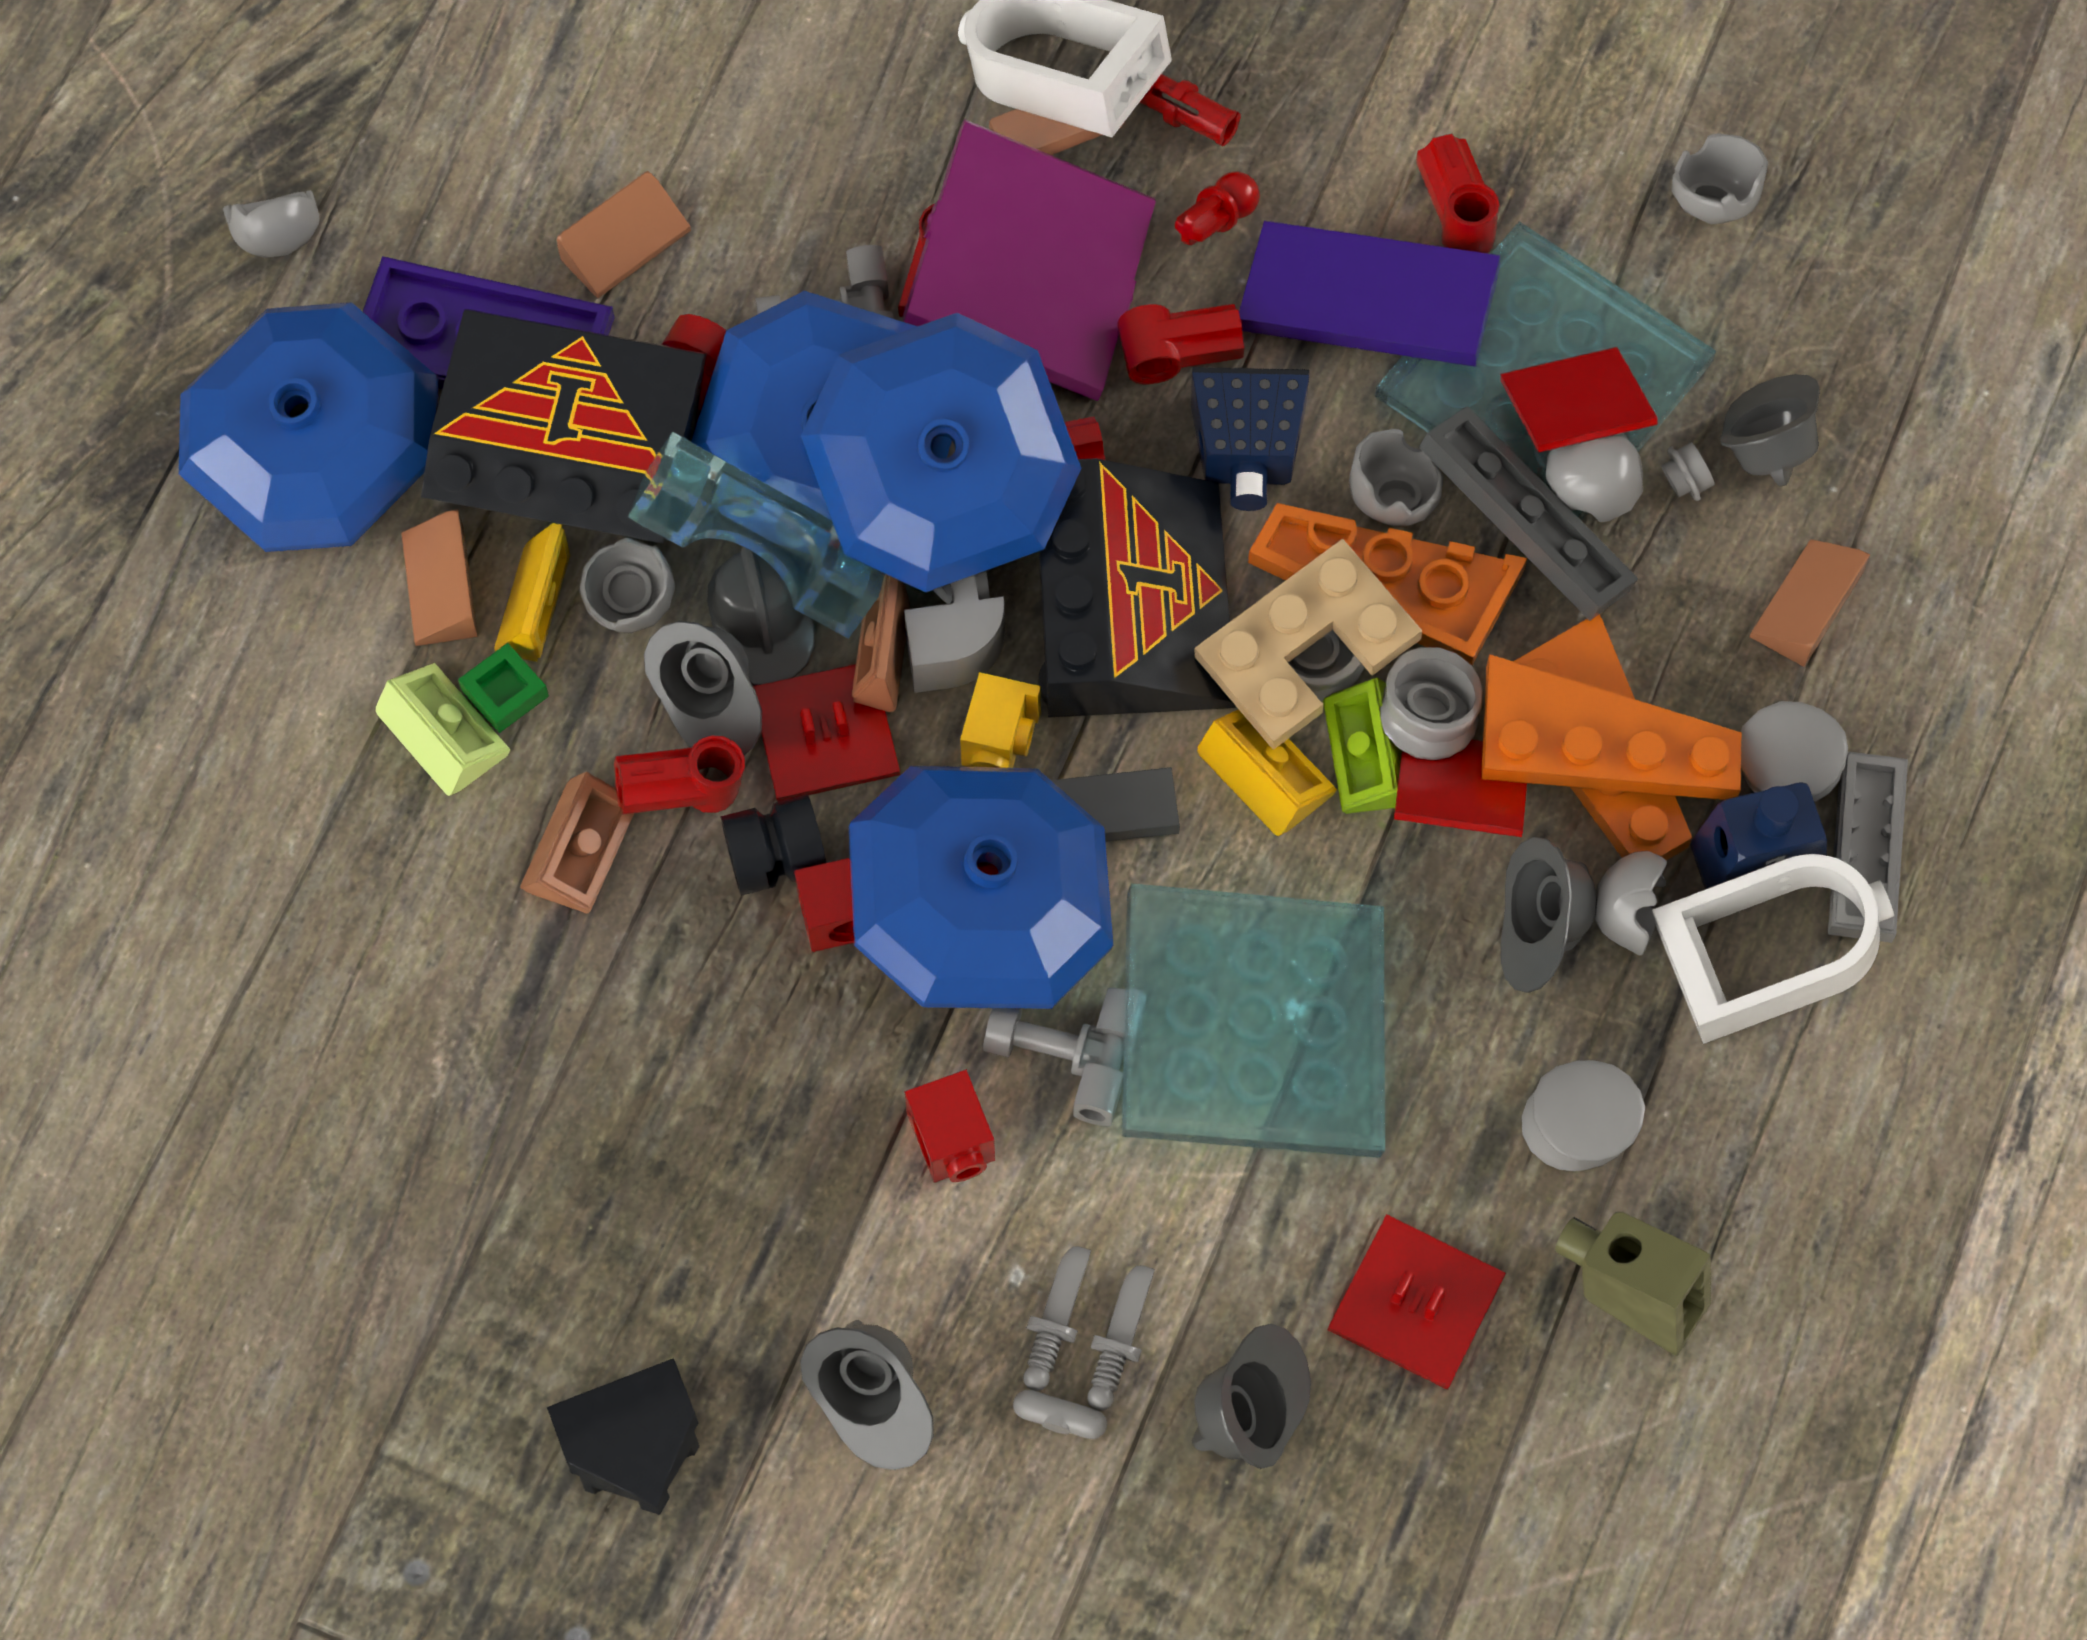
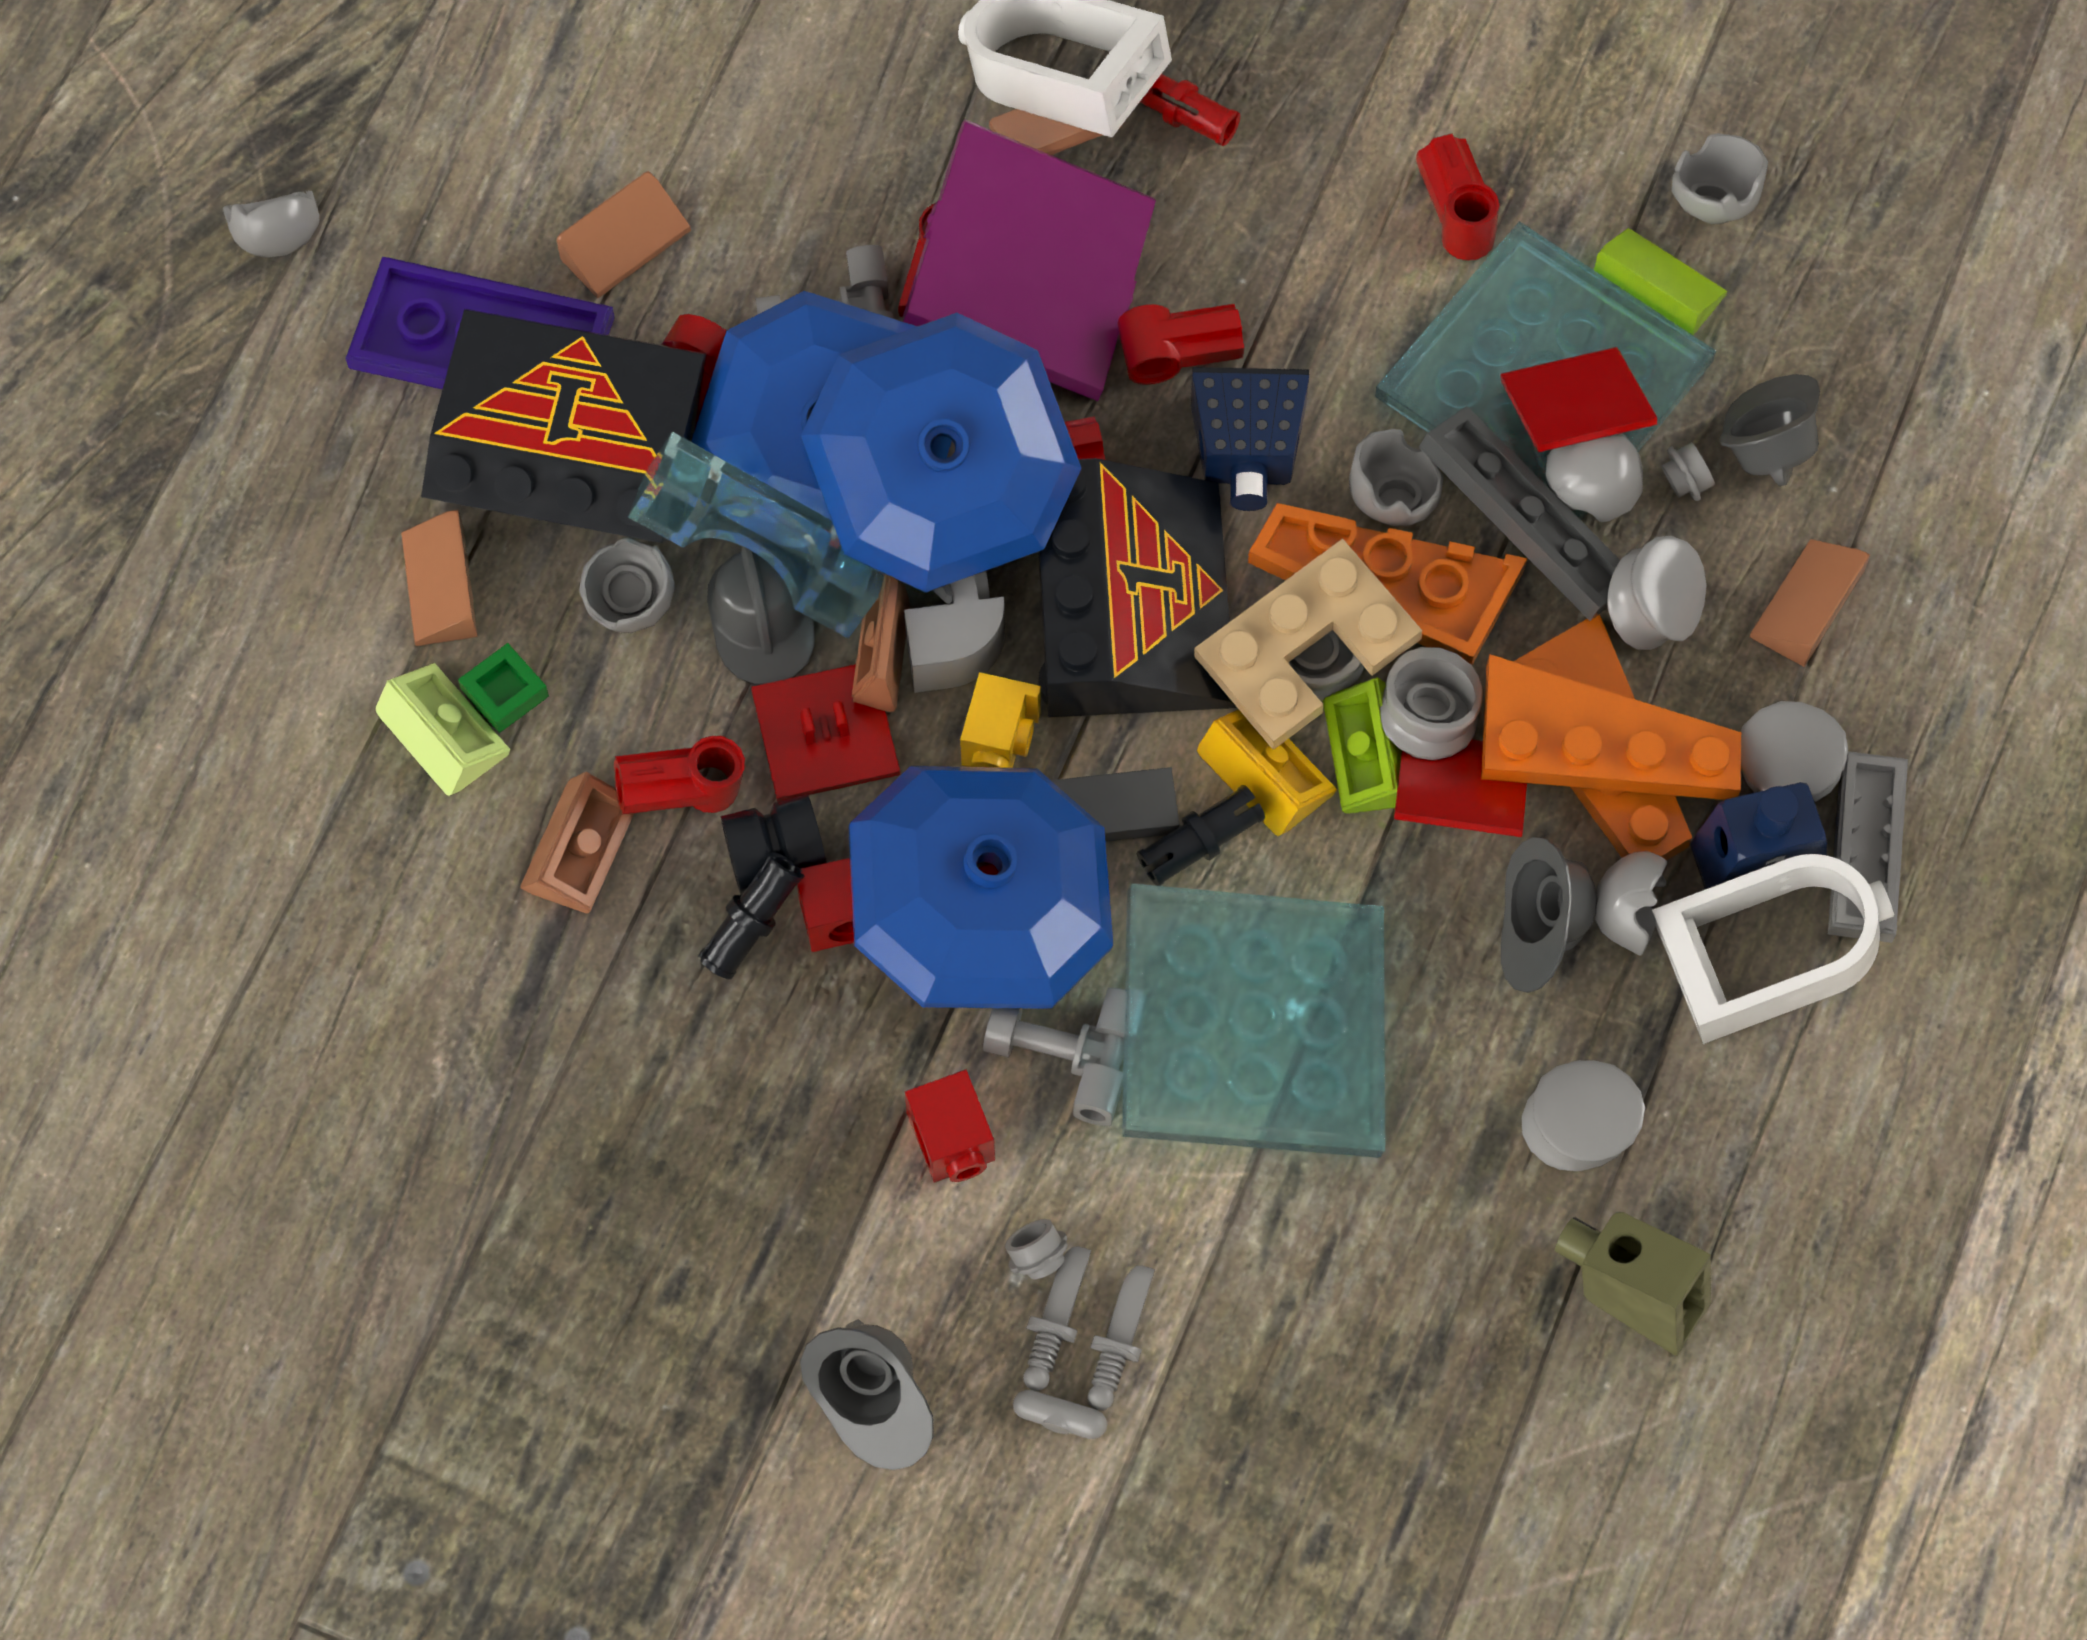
blue rock [179,302,438,552] -> none
yellow slope [494,523,570,662] -> none
black slope [547,1358,700,1515] -> none
dark grey piece [644,621,762,756] -> none
red axle [1175,171,1260,246] -> none
dark grey piece [1192,1324,1311,1469] -> none
dark purple tile [1239,221,1500,367] -> none
red piece [1328,1214,1506,1390] -> none
none -> black pin [698,852,804,979]
none -> light grey plate [1005,1219,1068,1279]
none -> black pin [1136,785,1265,887]
none -> lime slope [1593,228,1727,337]
none -> light grey piece [1607,536,1707,650]

